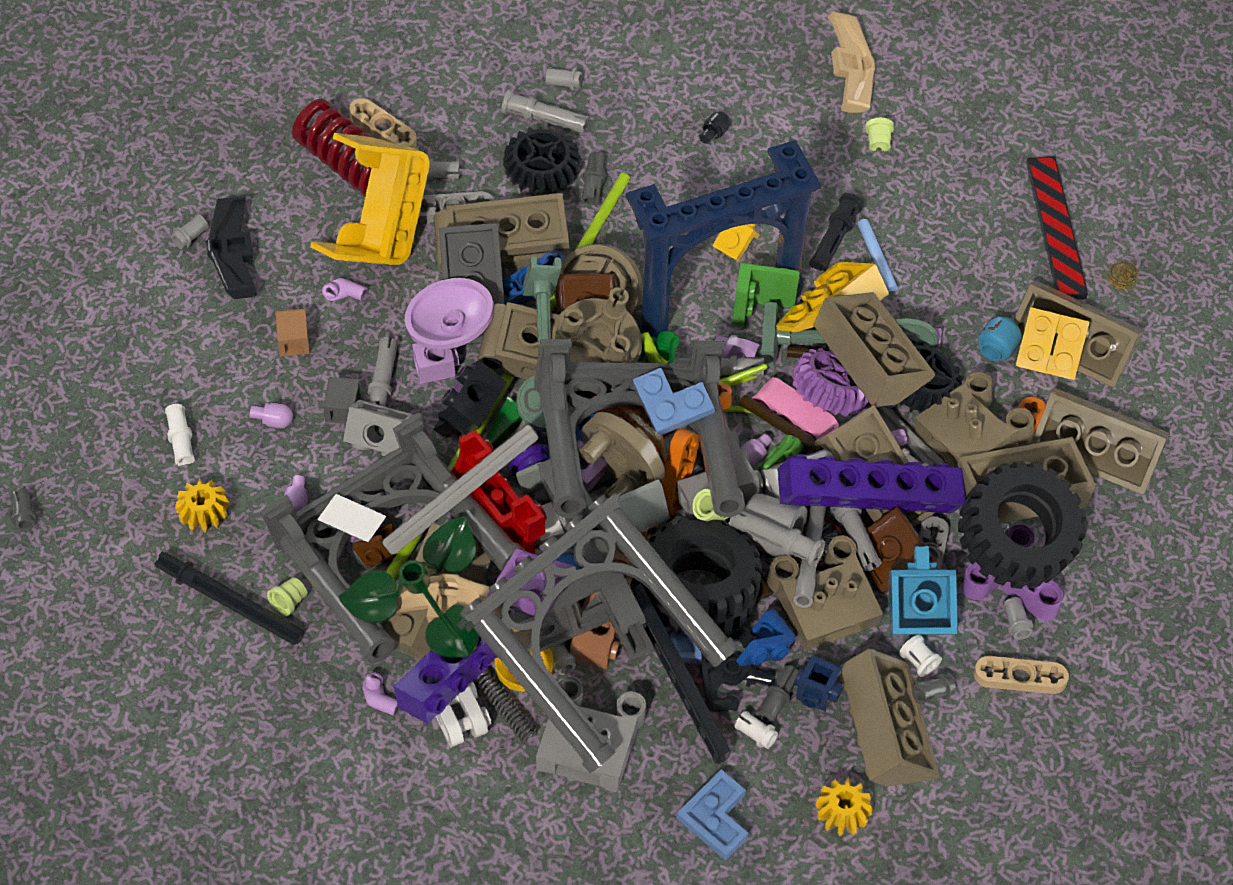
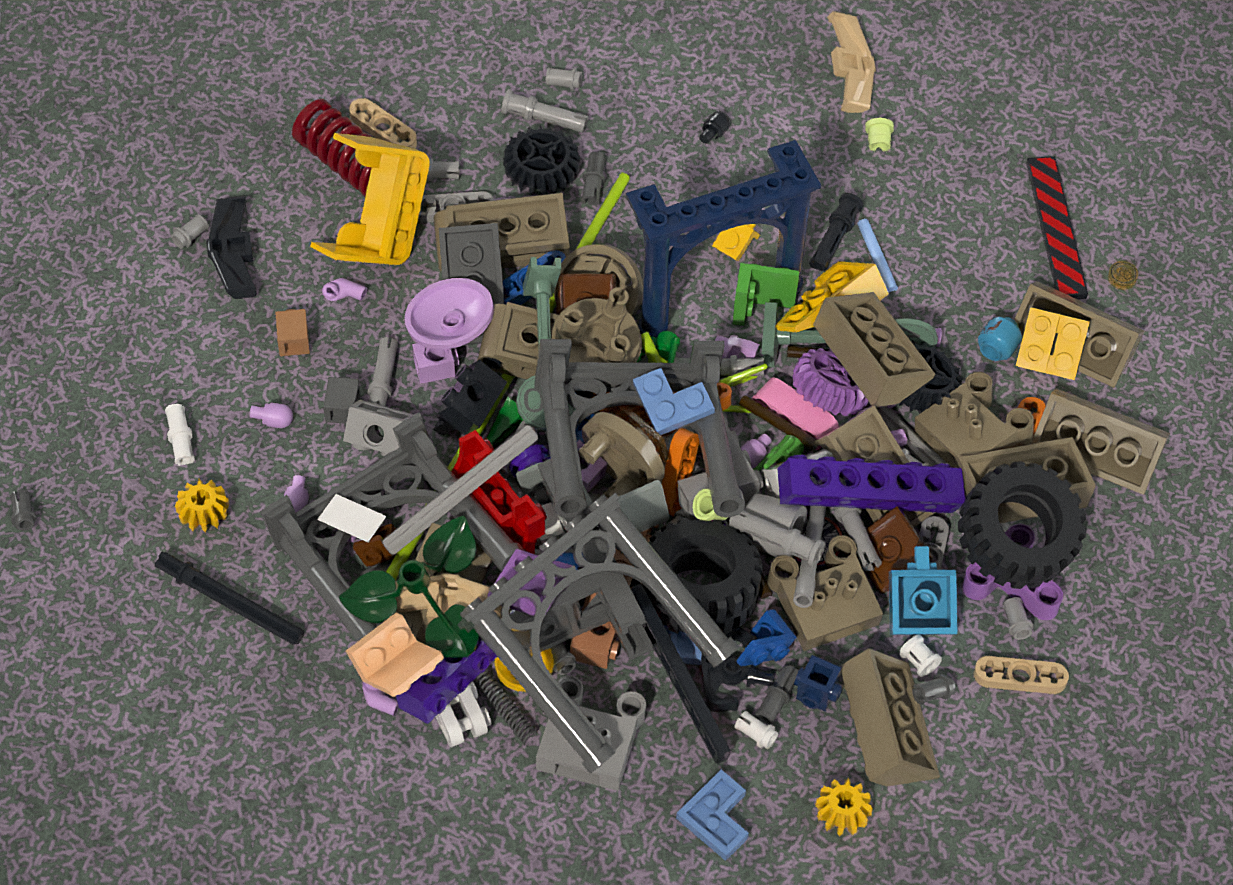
yellowish green piece [267,577,307,616] -> none
none -> light nougat bracket [346,612,444,696]

